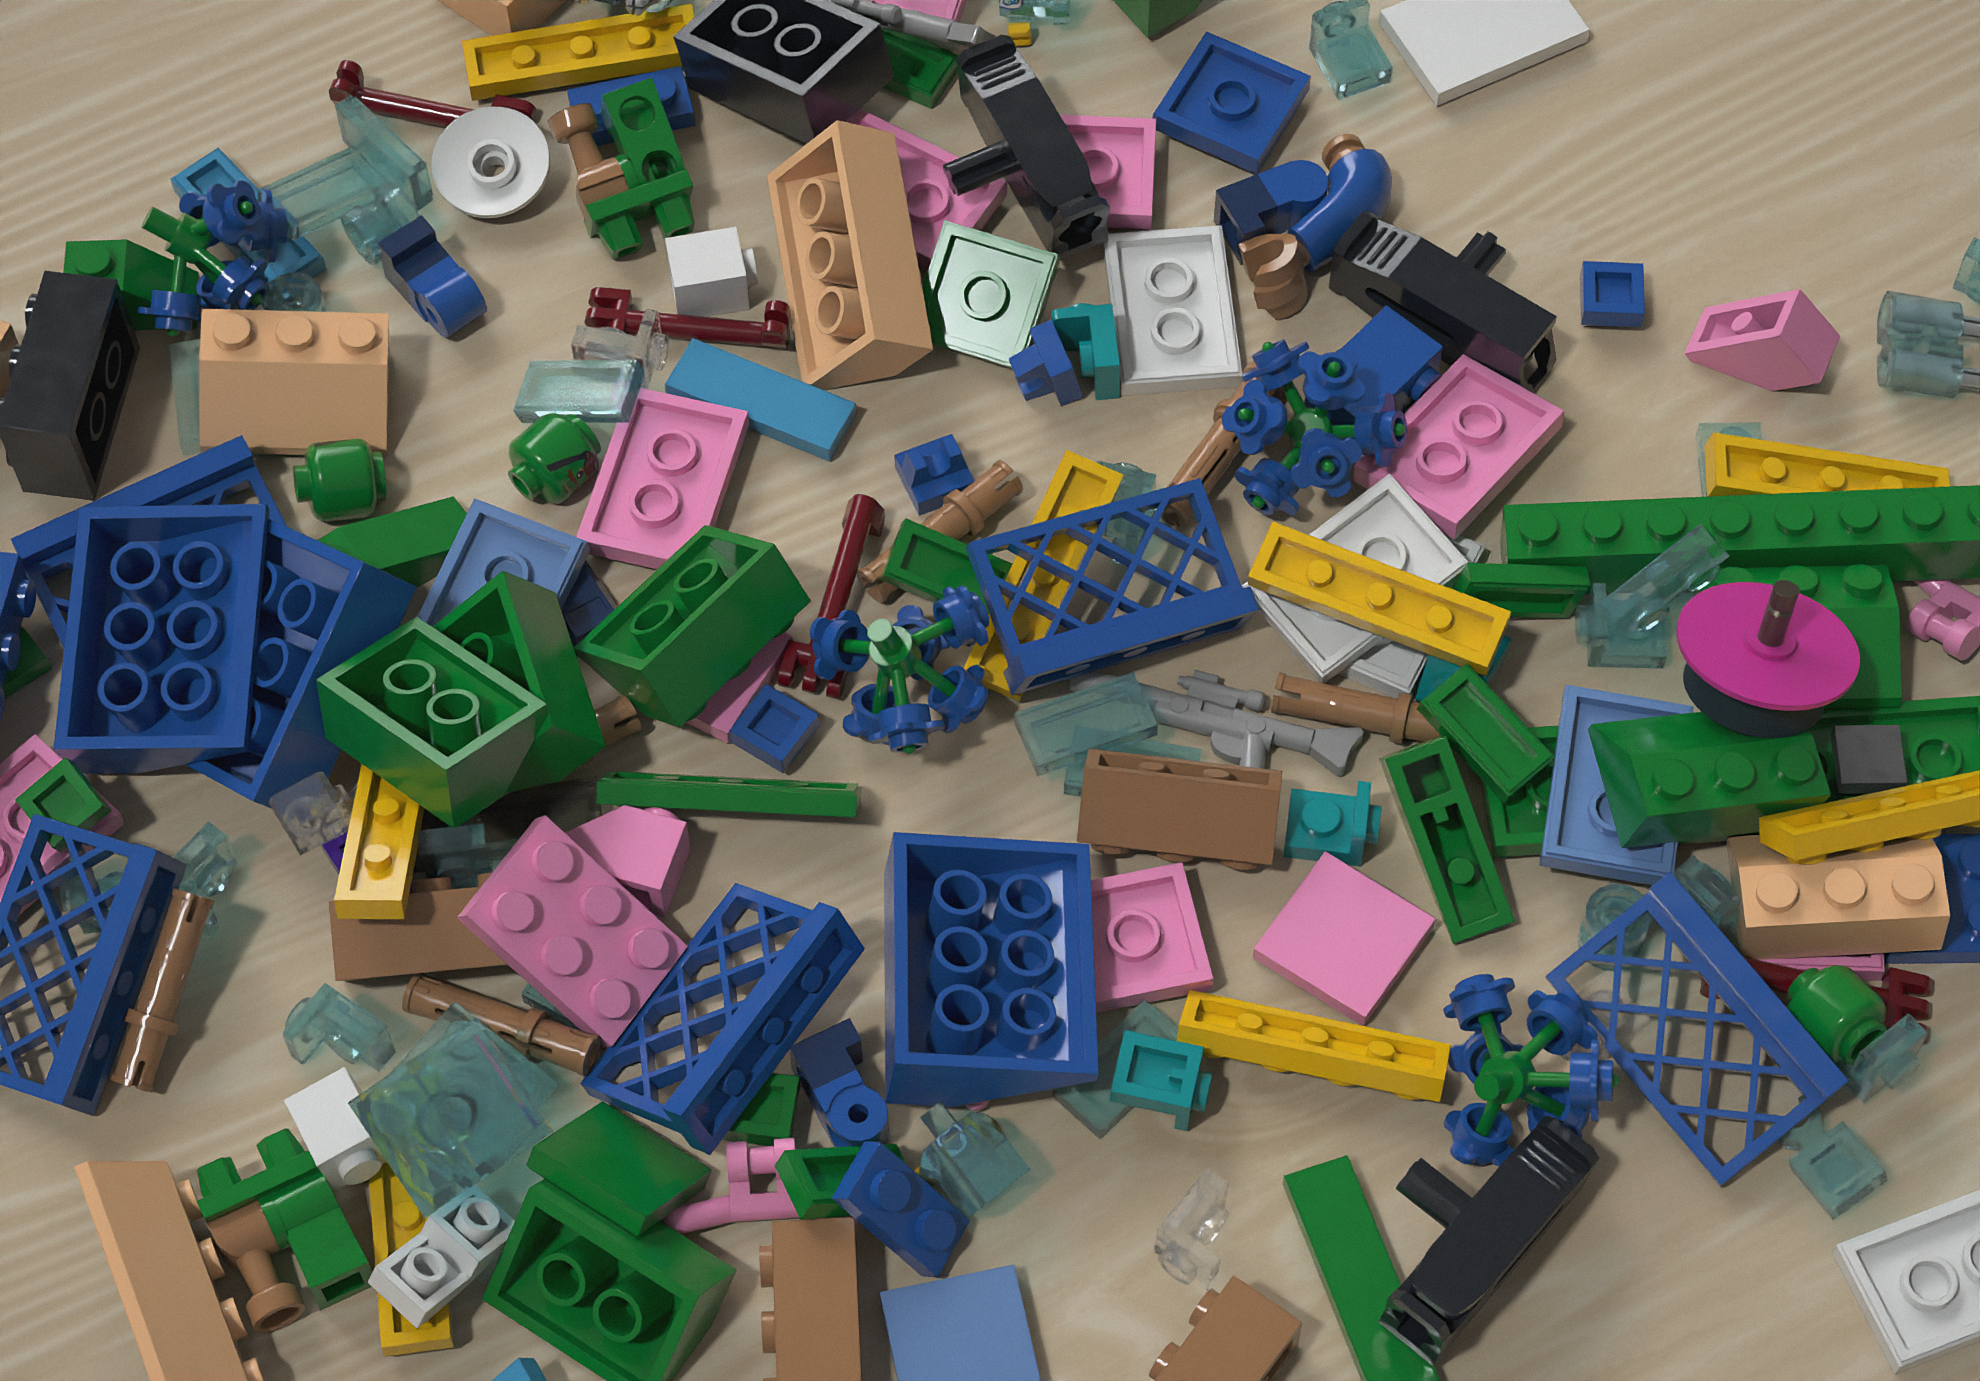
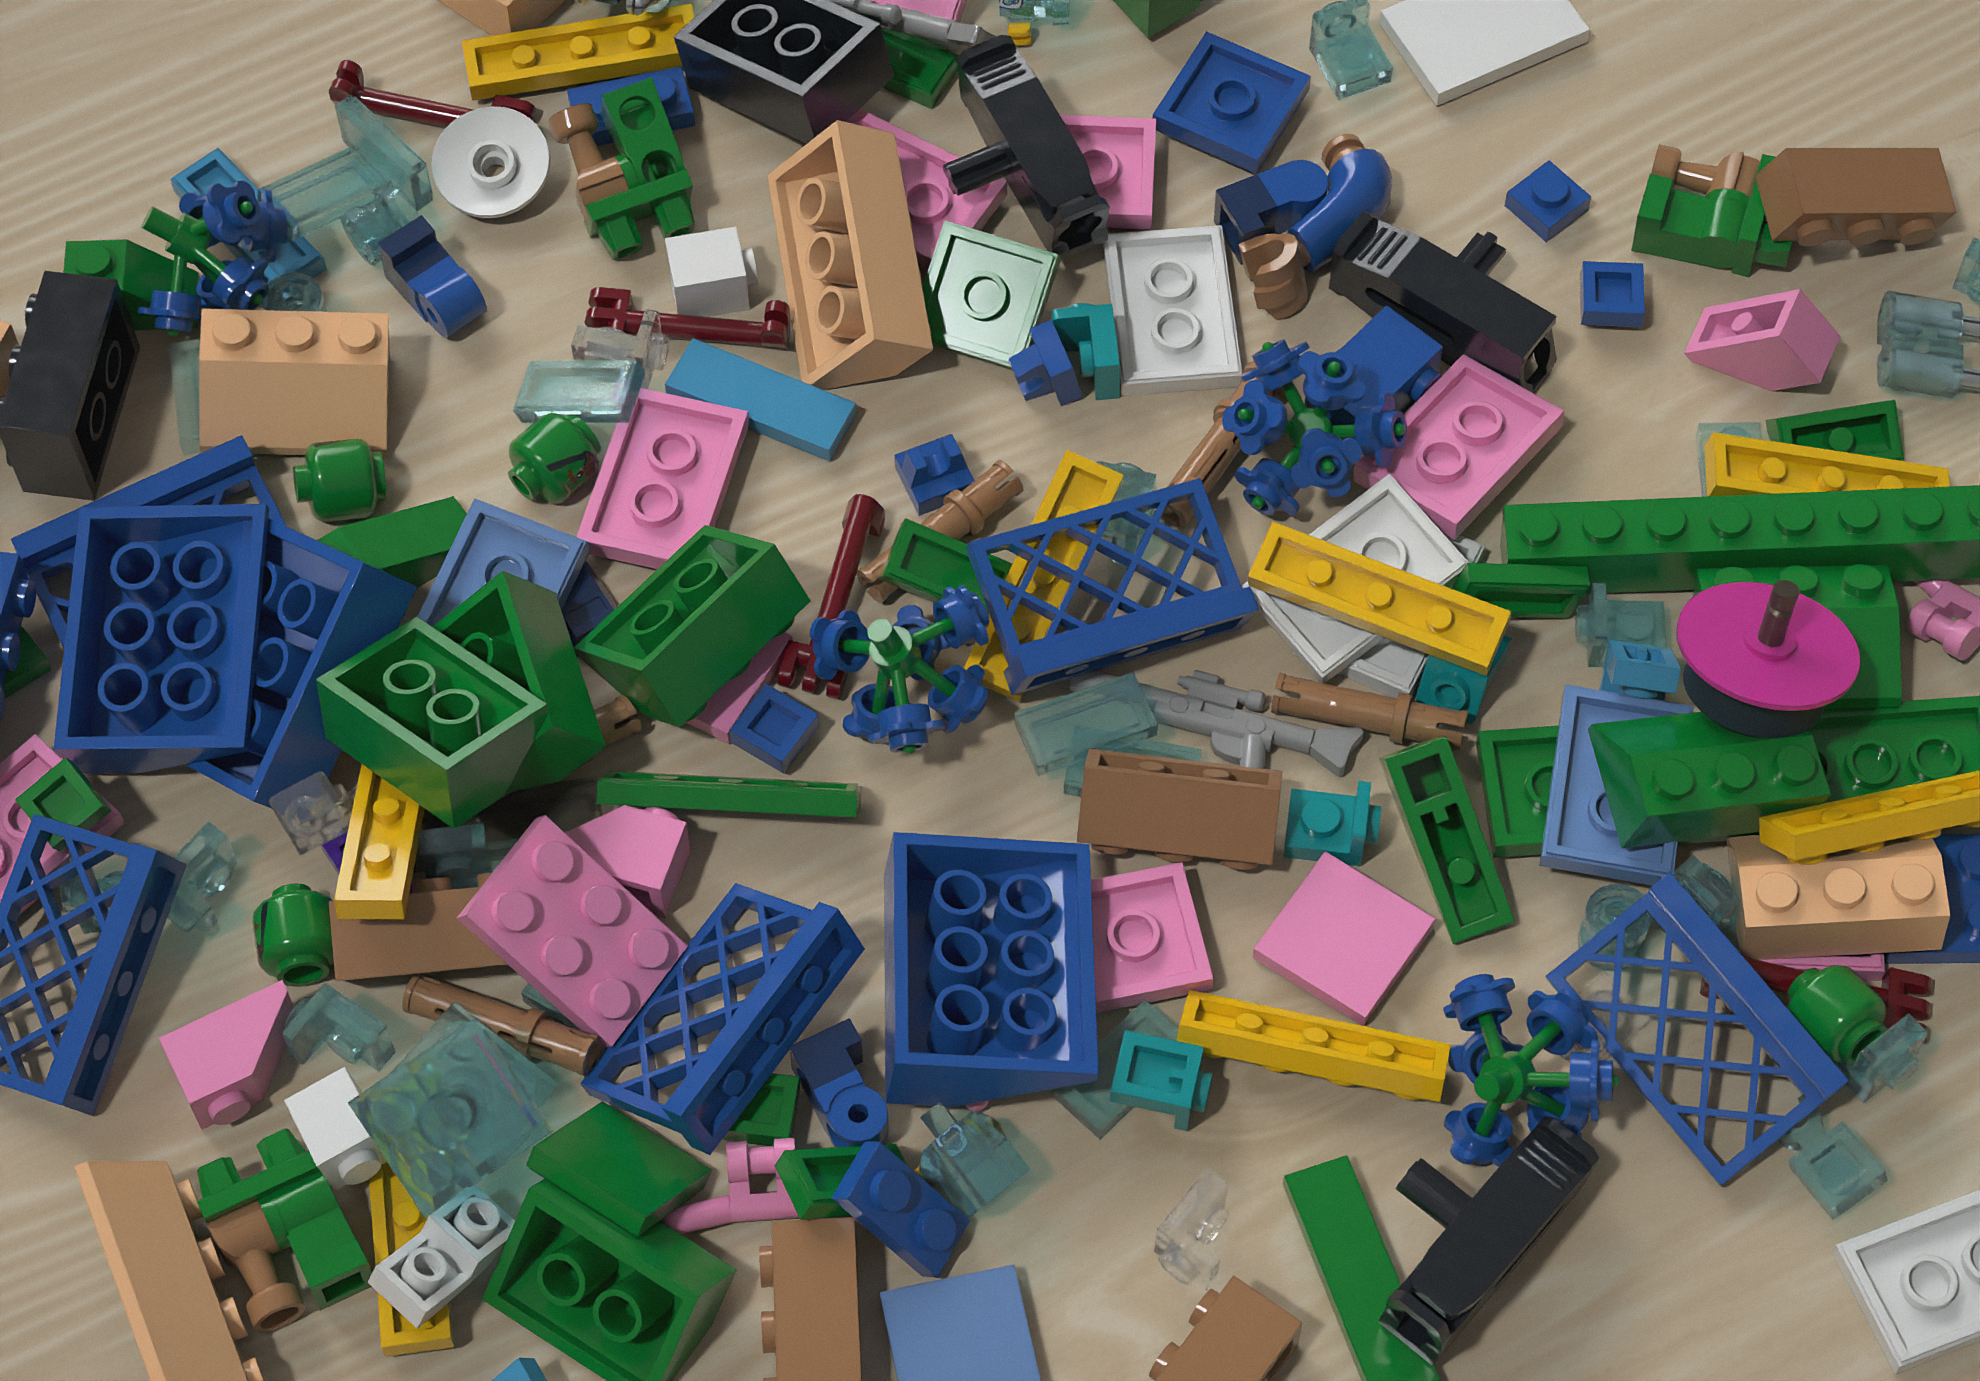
medium nougat pin [110,888,215,1093] -> none
green tile [1417,663,1555,804] -> none
clear light blue plate [1598,523,1730,635] -> none
flat silver tile [1830,725,1907,794] -> none
none -> bright pink slope [158,980,298,1130]
none -> green head [252,883,334,986]
none -> blue plate [1504,160,1591,242]
none -> dark azure bracket [1599,639,1681,701]
none -> green hips [1631,144,1793,277]
none -> medium nougat brick [1755,148,1957,246]
none -> green slope [1765,400,1904,461]

